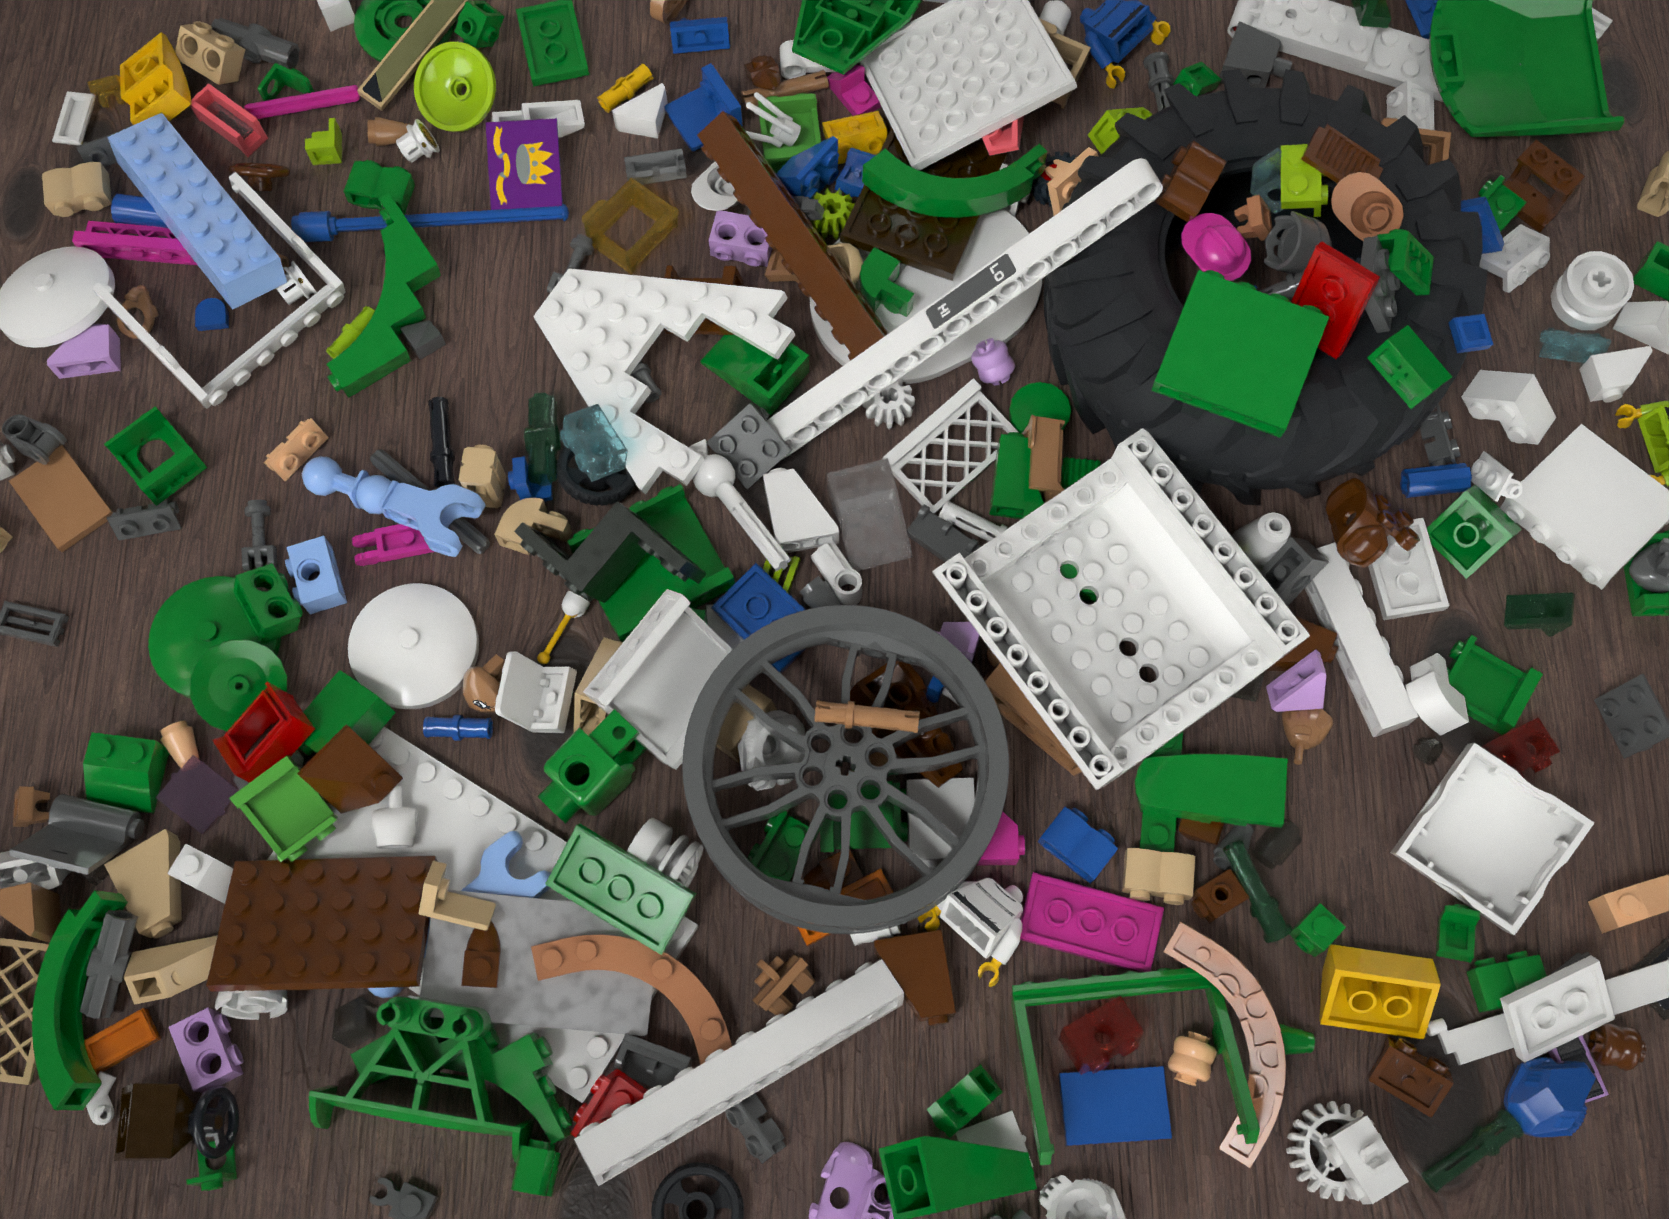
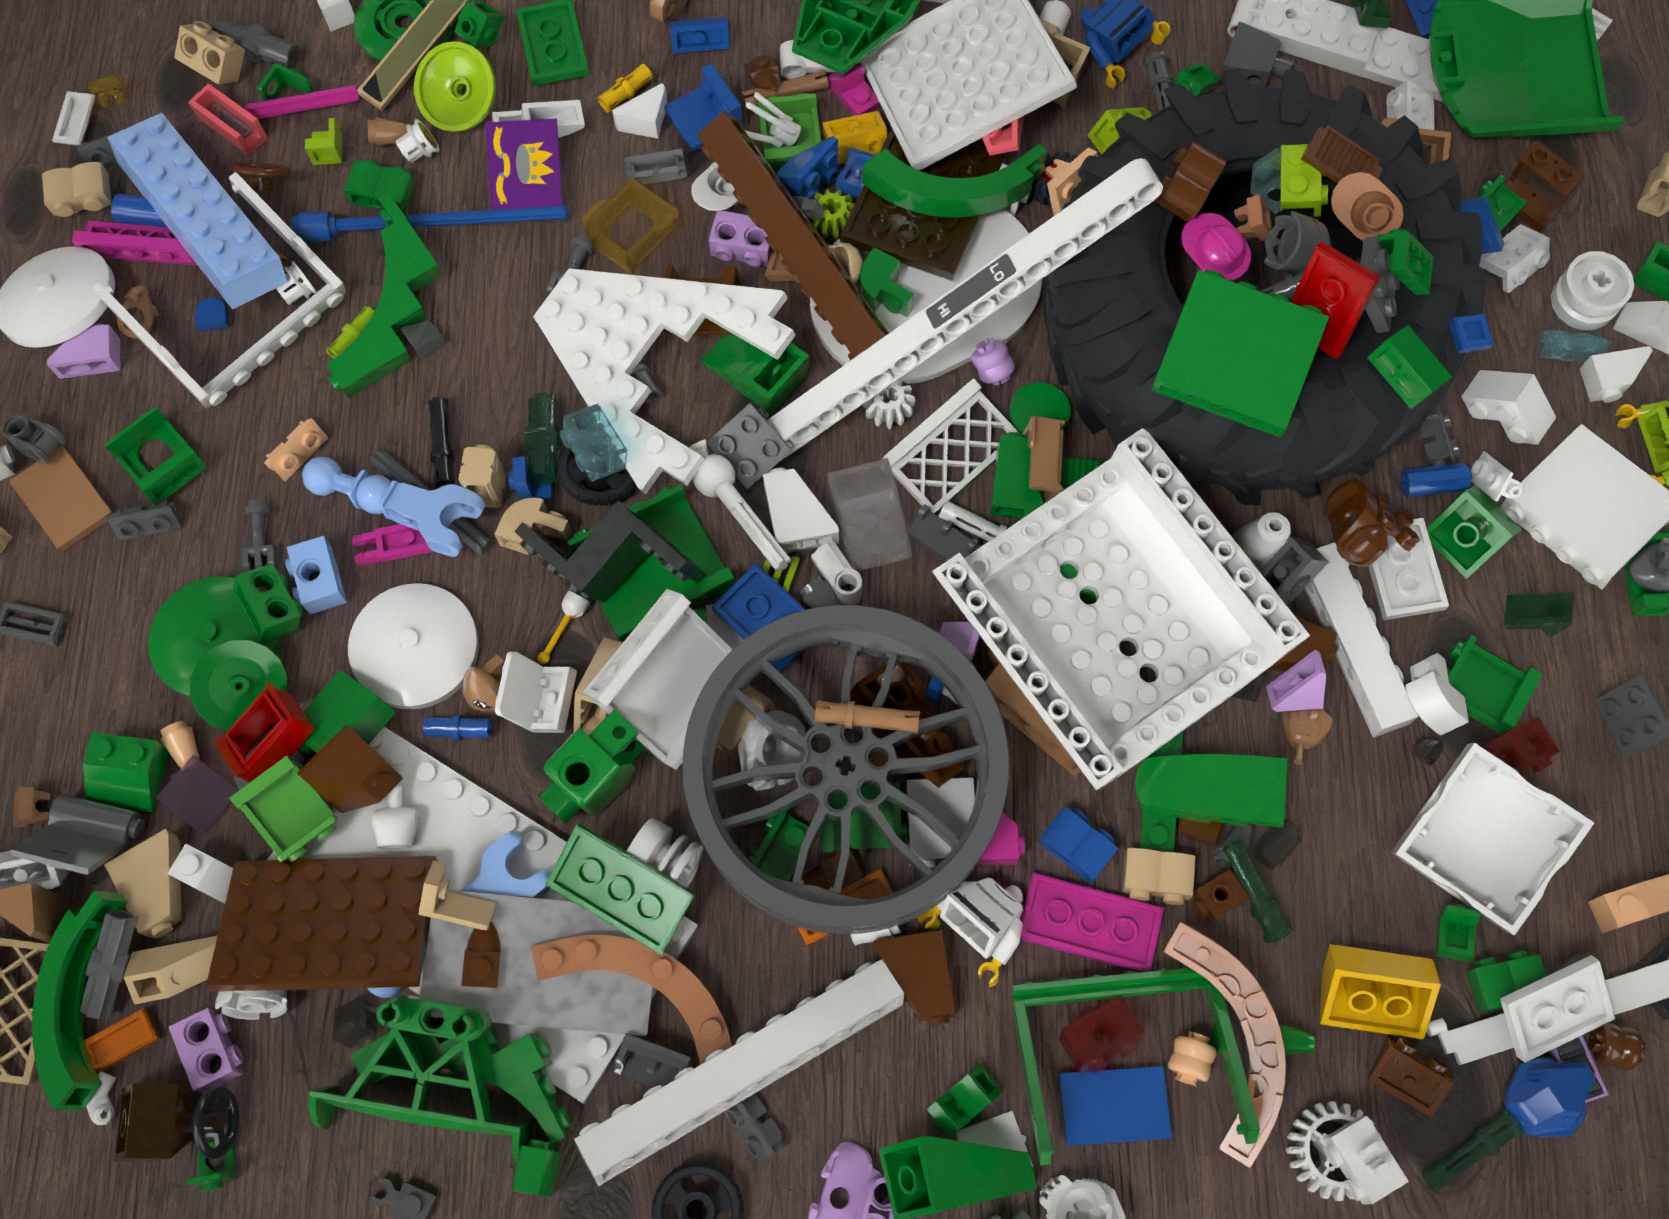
yellow slope [120,32,192,125] -> none
red bracket [570,1068,648,1138] -> none
medium nougat hips [752,954,815,1015] -> none
green brick [1288,903,1346,957] -> none

